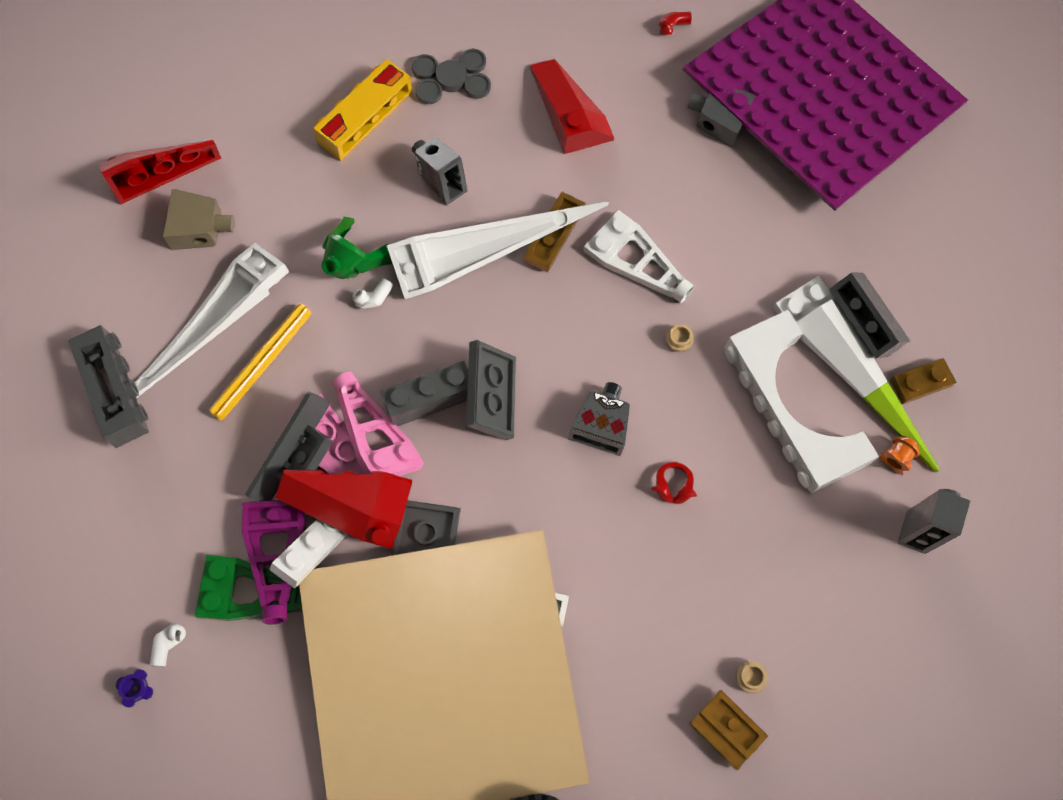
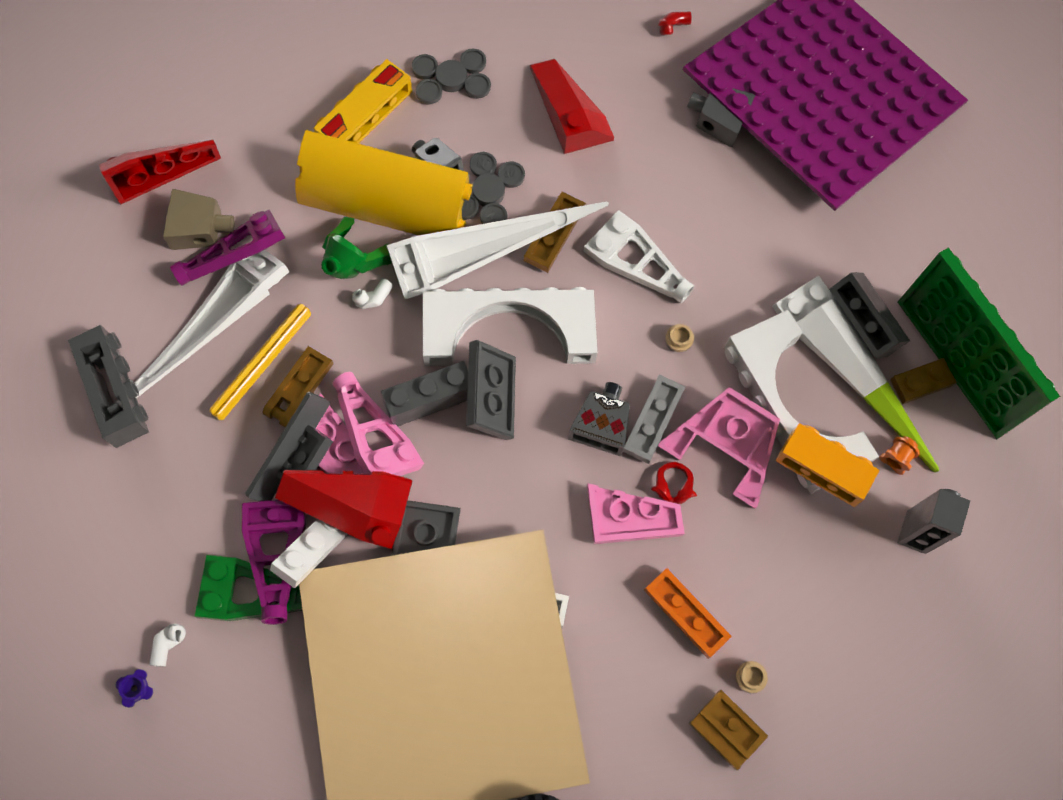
none -> magenta plate [170,209,285,286]
none -> pearl gold plate [262,346,333,428]
none -> yellow cylinder [295,130,473,235]
none -> white arch [423,287,598,366]
none -> dark grey piece [462,152,525,224]
none -> bright pink wing [587,483,685,544]
none -> light grey plate [622,374,685,464]
none -> orange plate [644,568,732,659]
none -> bright pink wing [658,387,780,509]
none -> light orange brick [775,423,880,507]
none -> green plate [897,247,1061,439]

